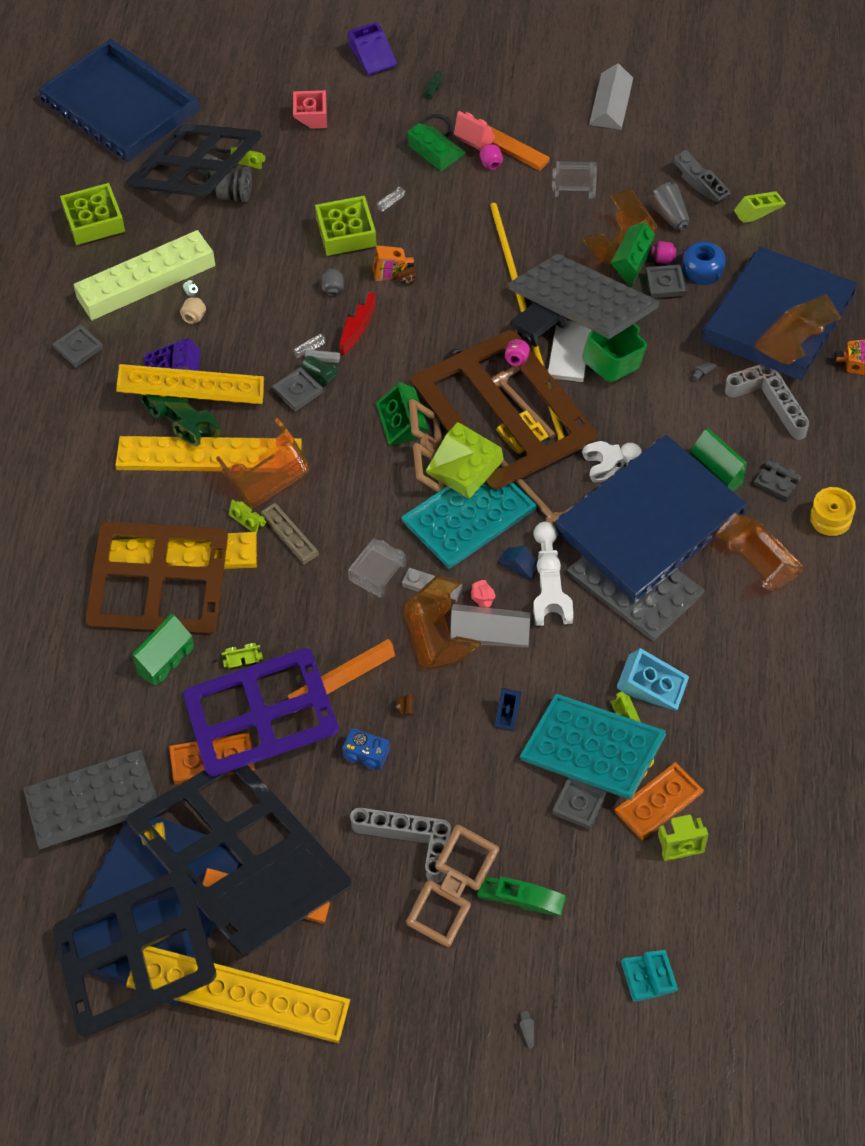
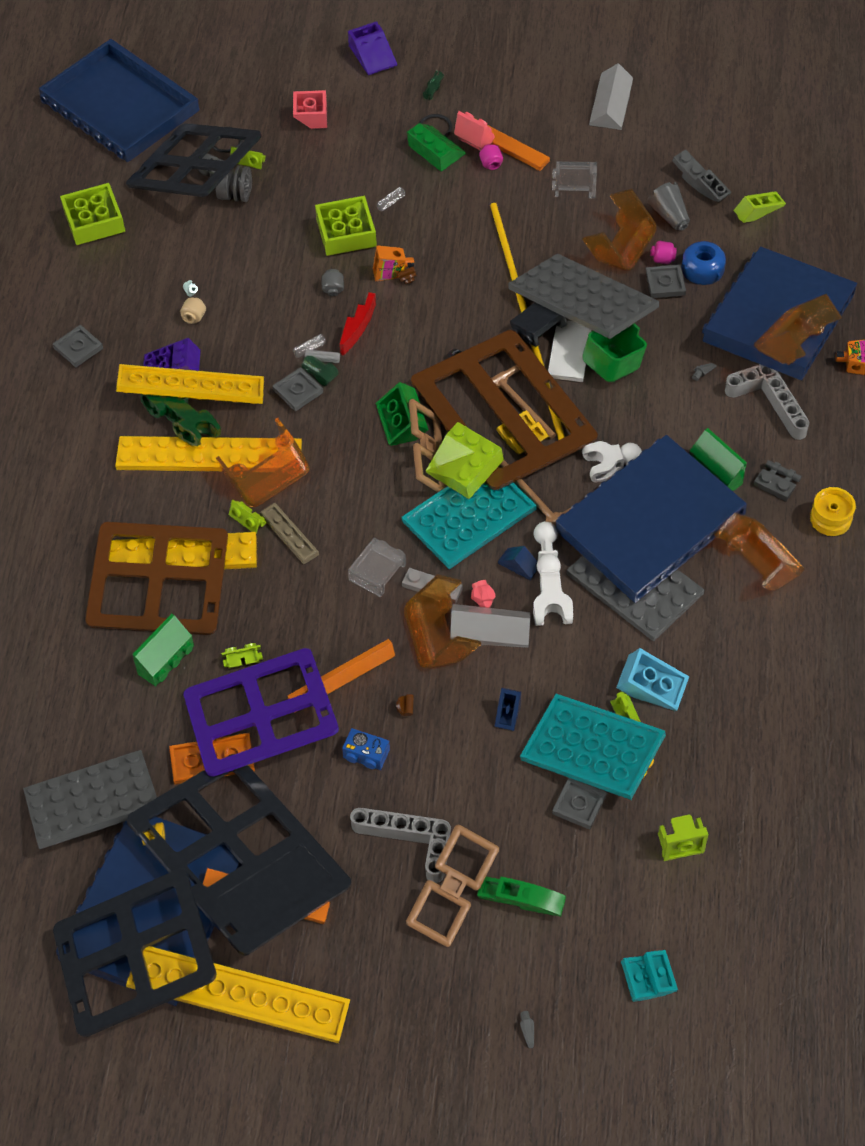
yellowish green brick [73,230,215,320] -> none
dark pink head [505,339,530,366] -> none
green slope [611,222,655,287] -> none
orange tile [615,762,704,841] -> none

